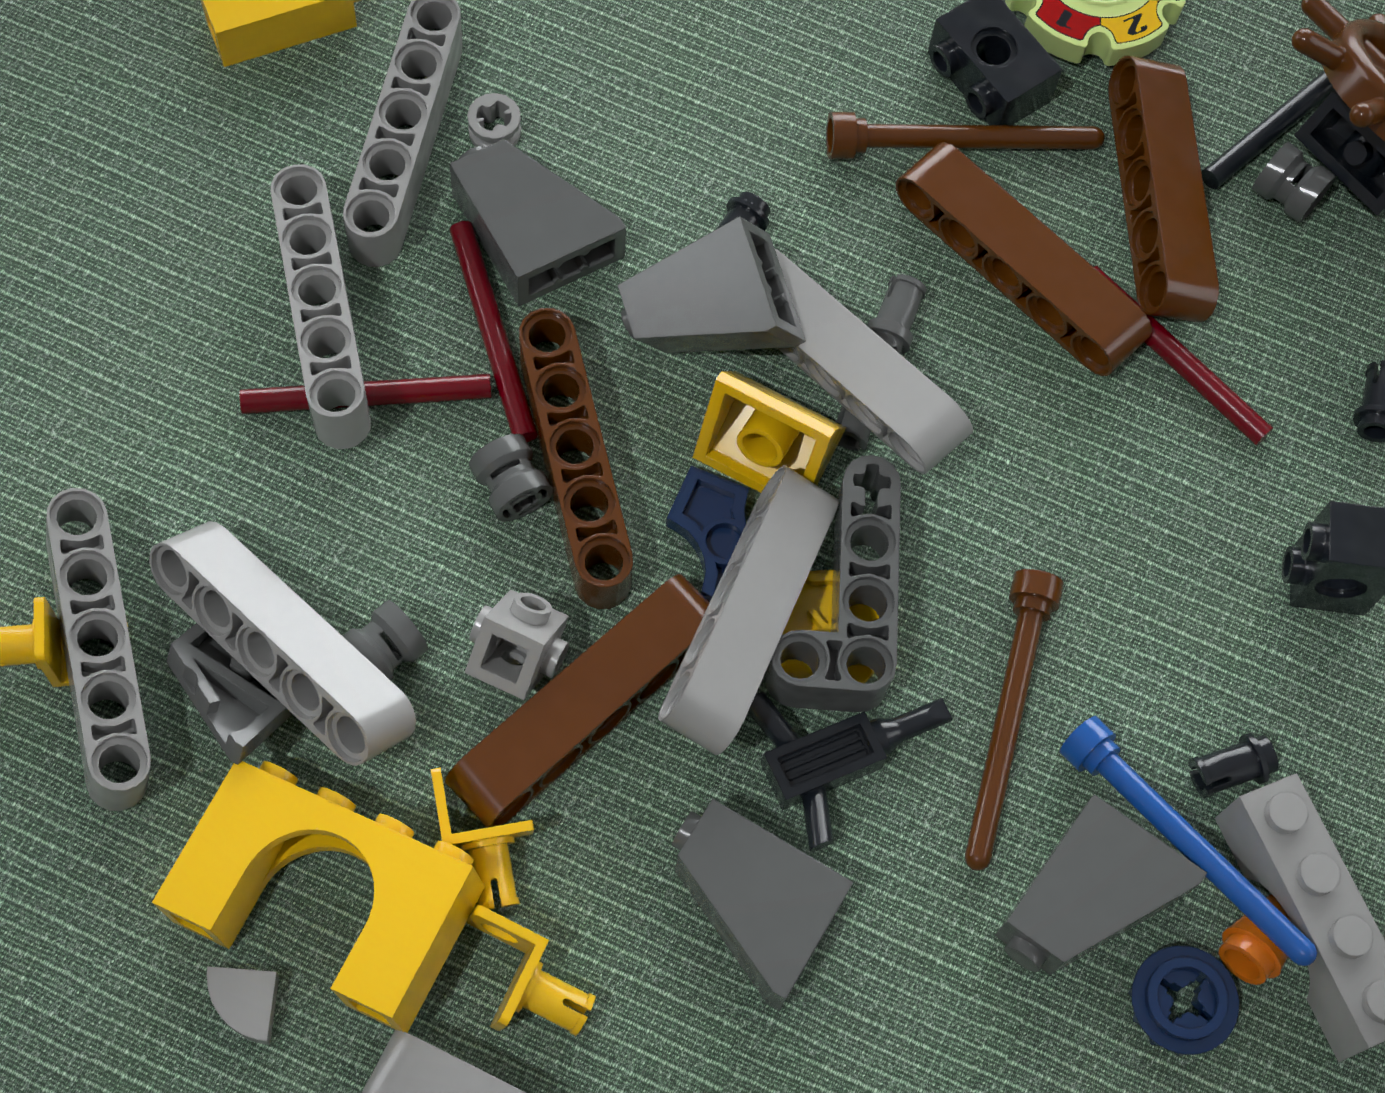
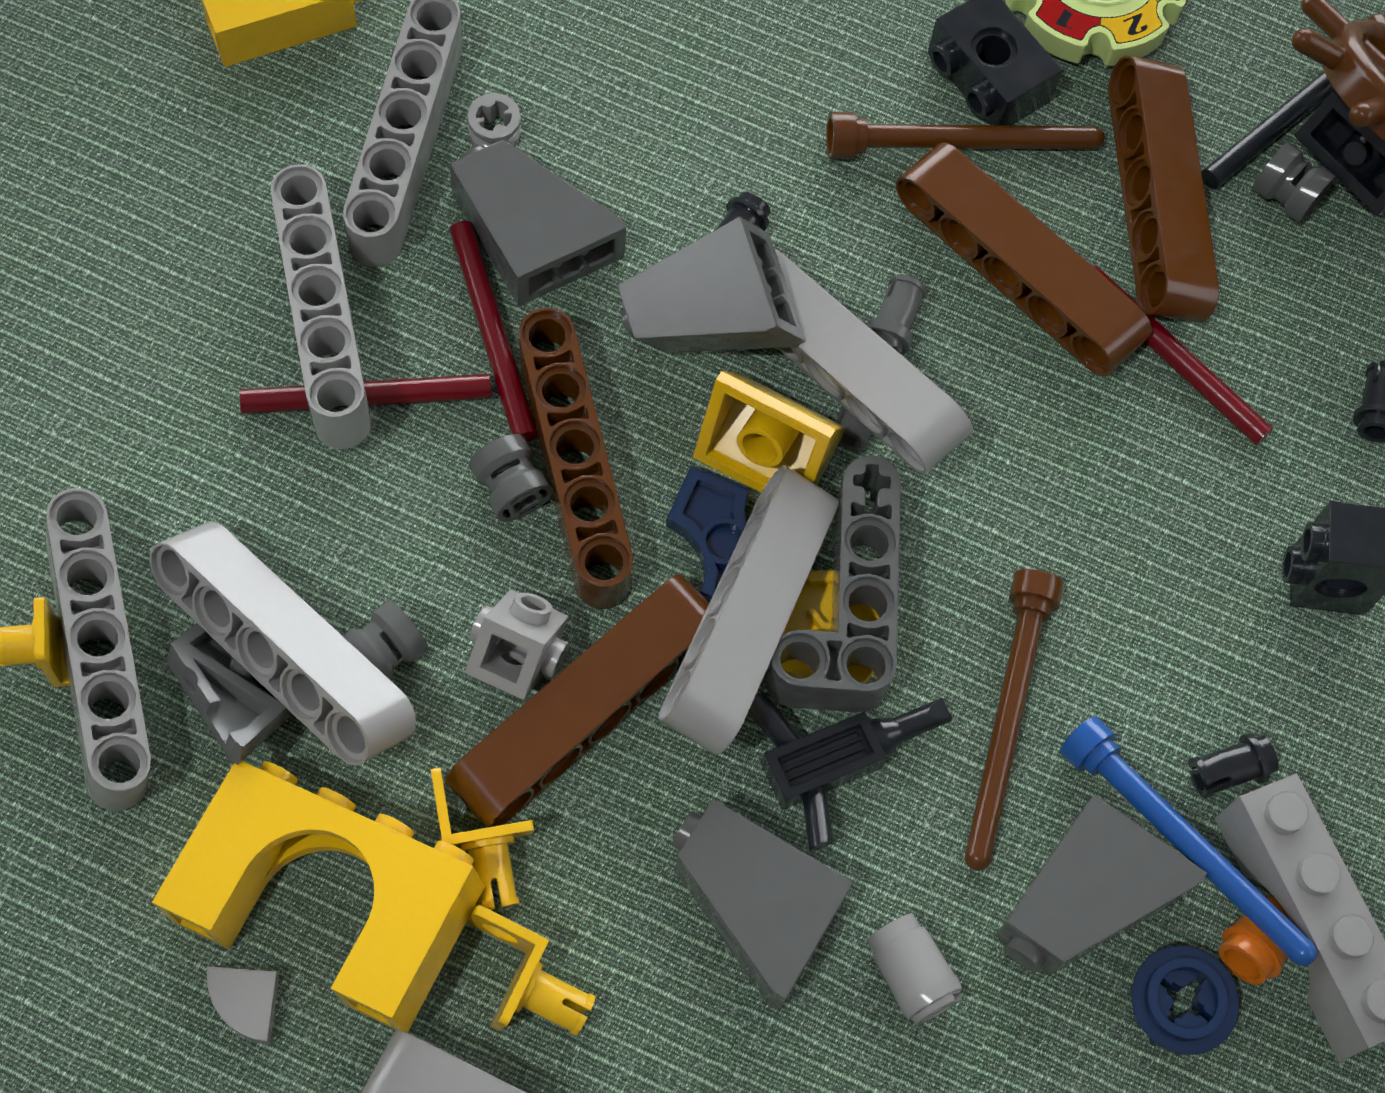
none -> light grey piece [867,913,962,1025]

